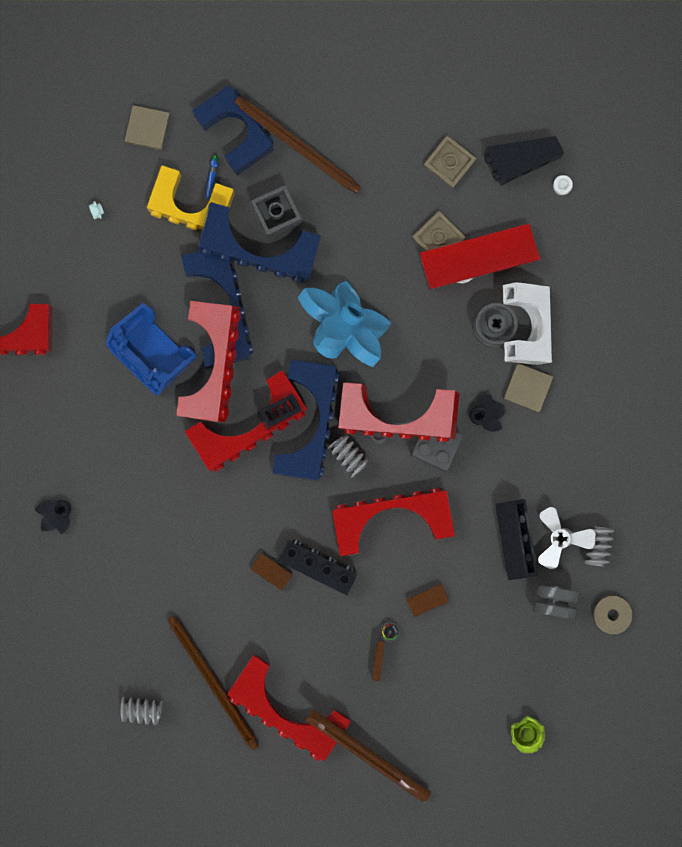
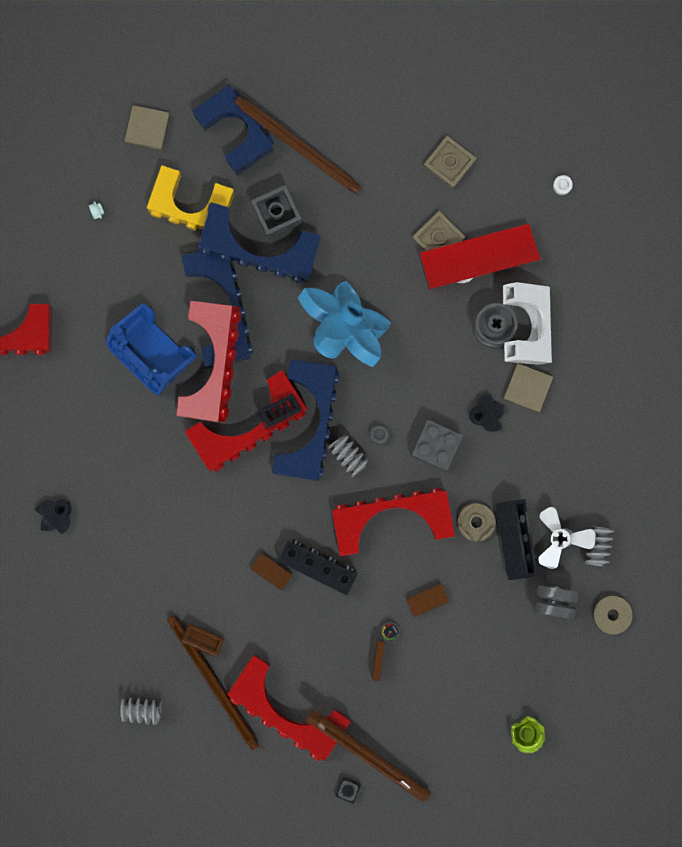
blue piece [206,155,219,200] -> none
arch [338,382,460,442] -> none
black slope [483,136,564,186] -> none
none -> reddish brown tile [181,623,224,658]
none -> tile [335,777,361,804]
none -> dark tan tile [457,503,496,542]

